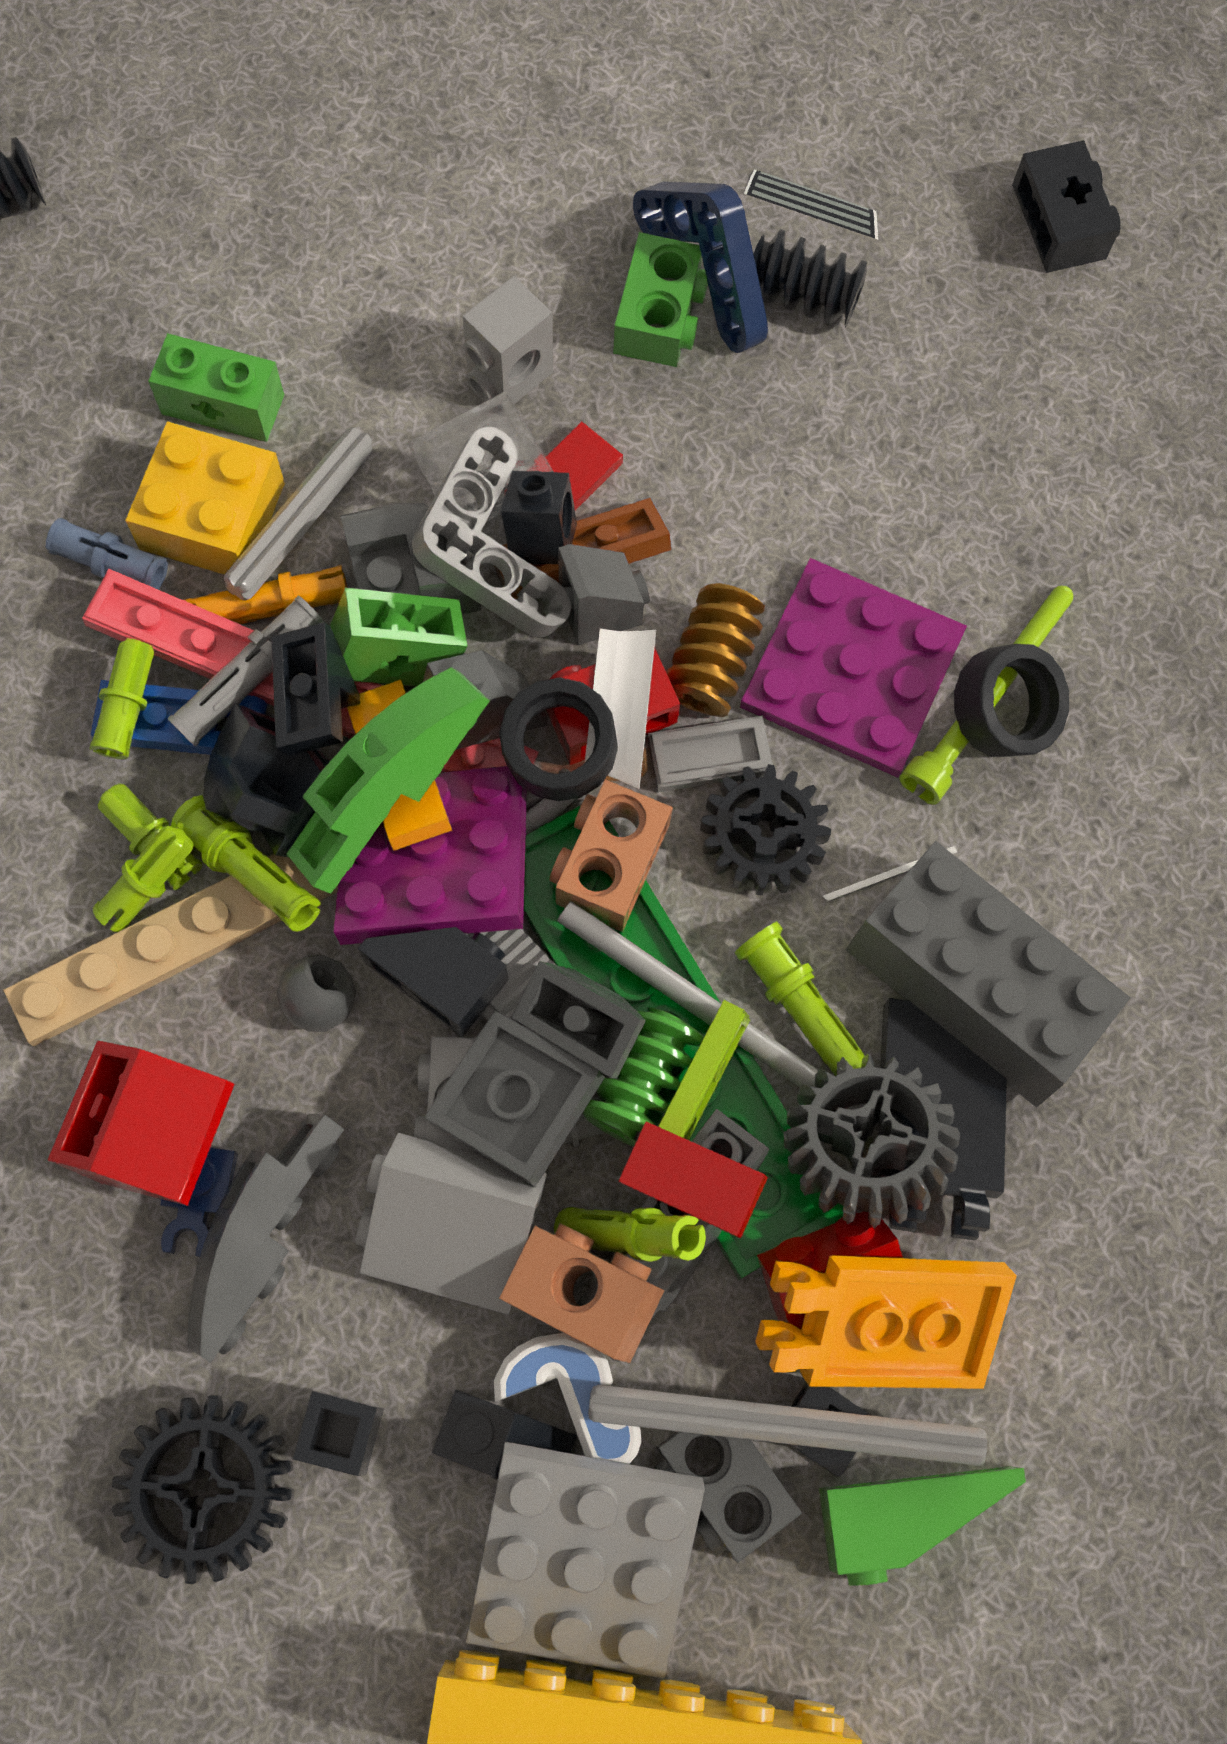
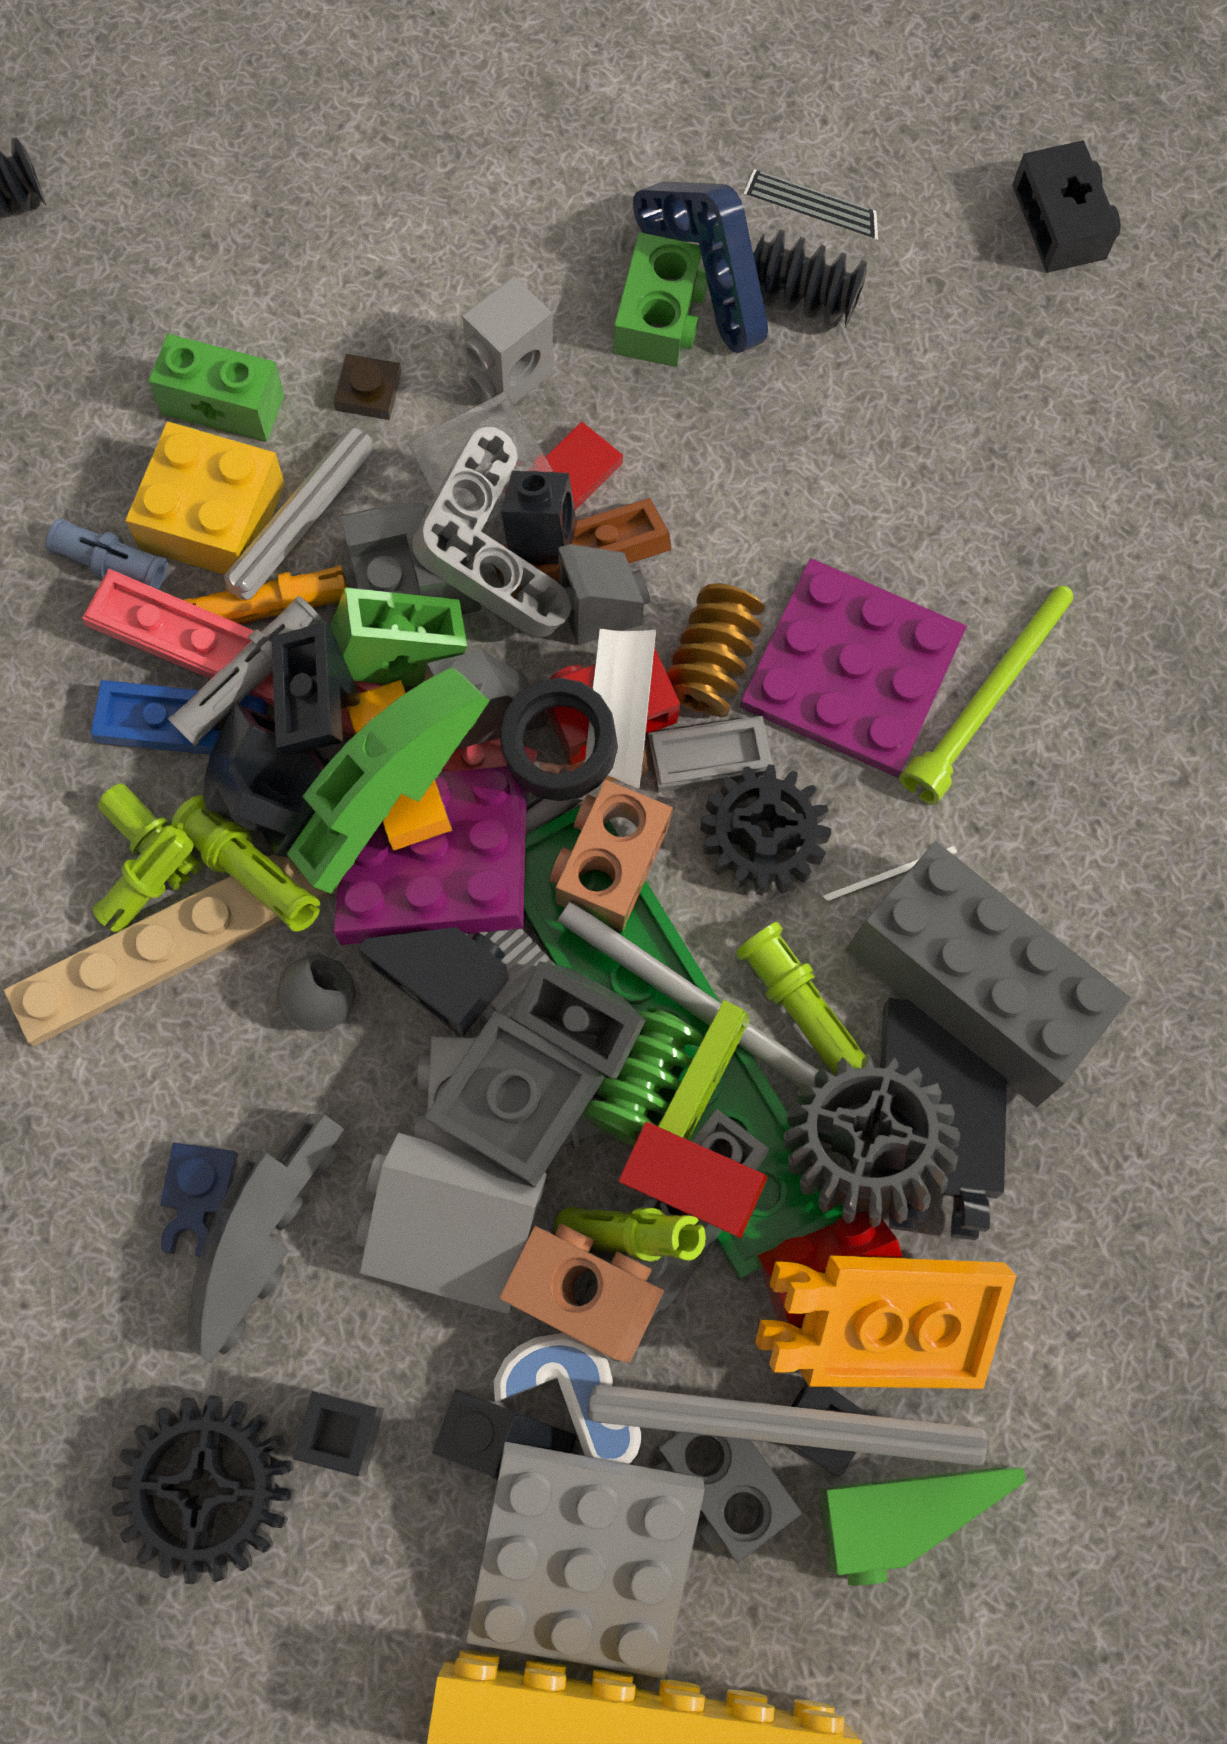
red slope [48,1040,235,1206] -> none
lime axle [89,638,154,760] -> none
black tyre [954,644,1069,757] -> none
none -> dark brown plate [334,354,401,420]

